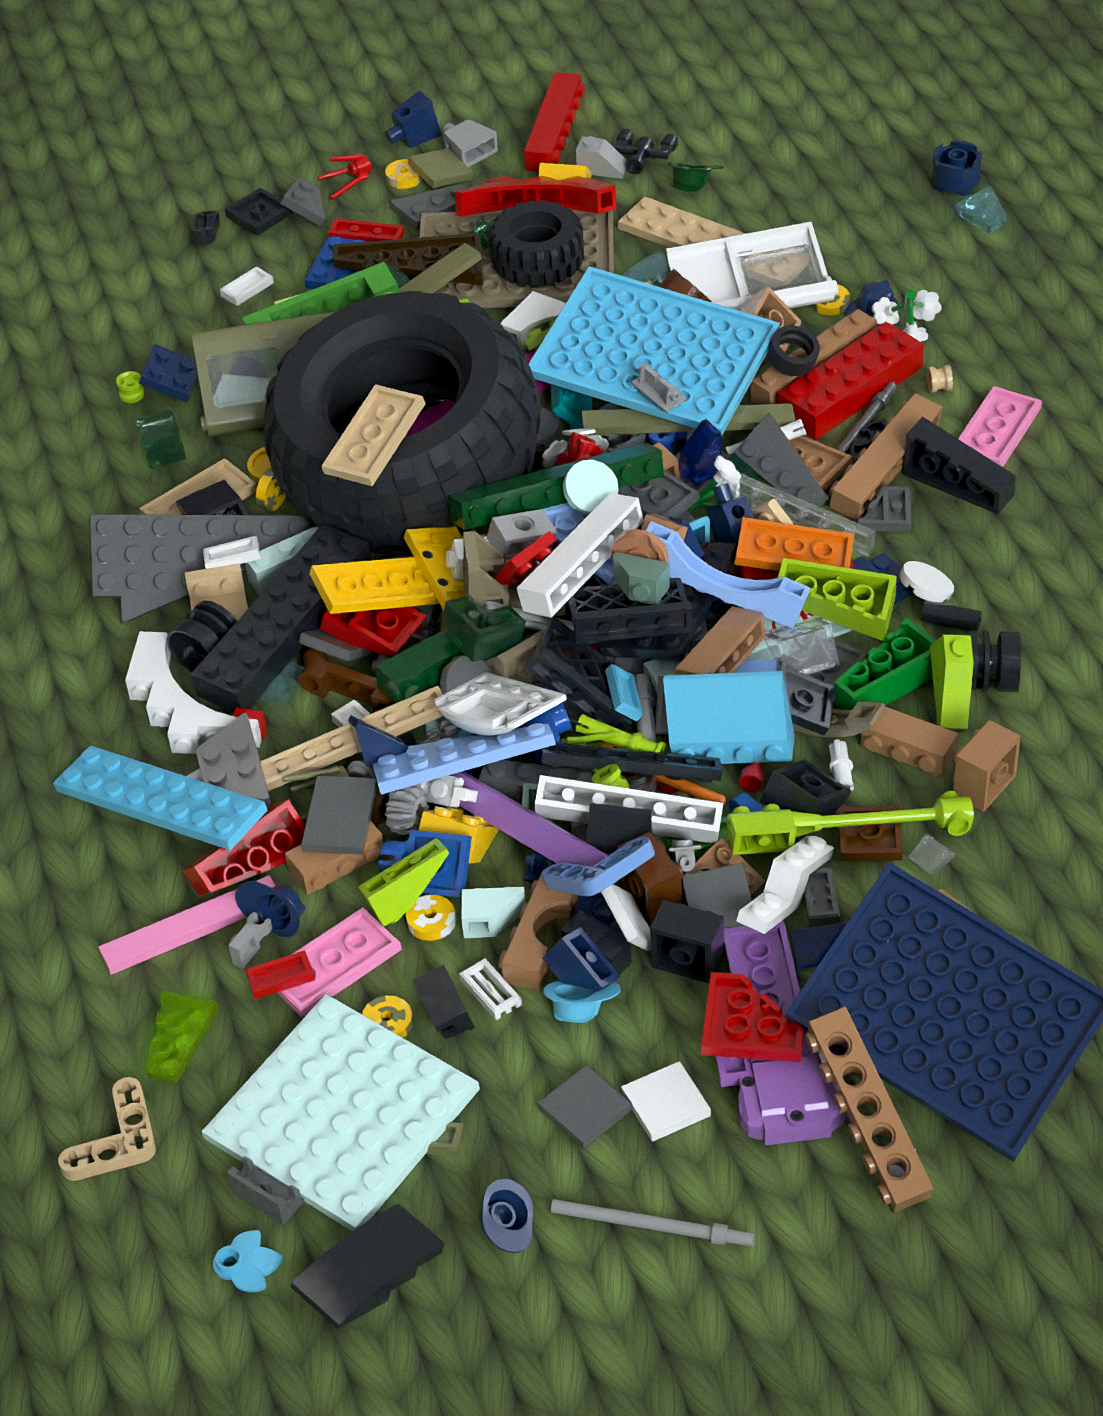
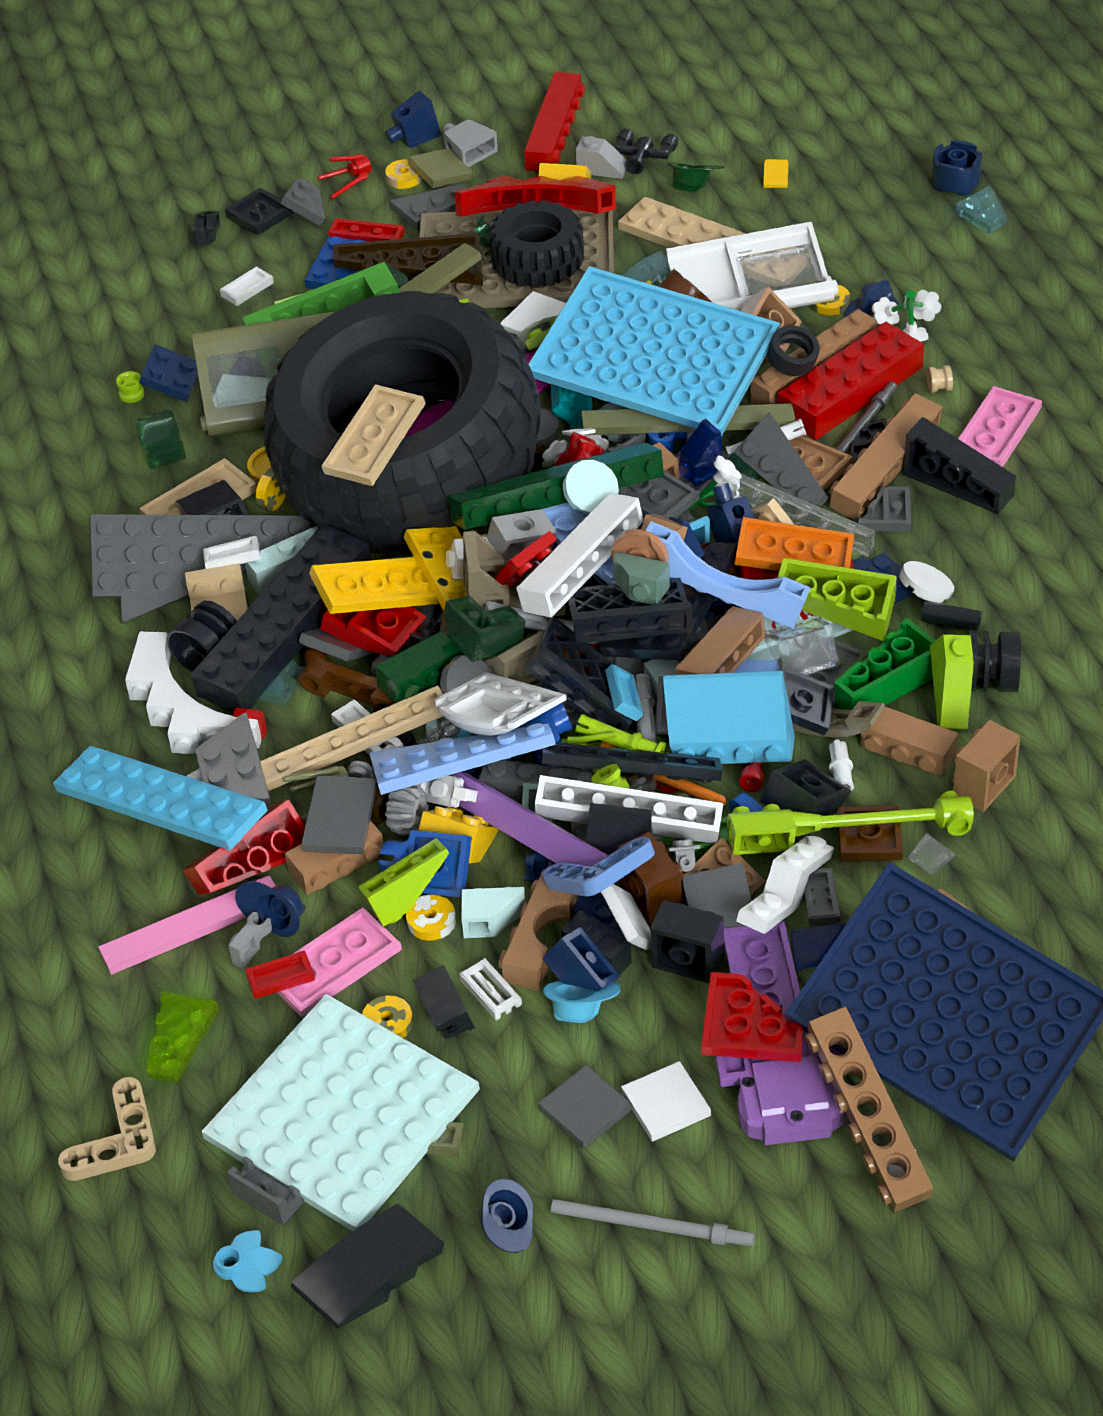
dark blue slope [348,715,408,766] -> none
light grey hinge [631,363,687,413] -> none
none -> yellow slope [764,159,788,188]

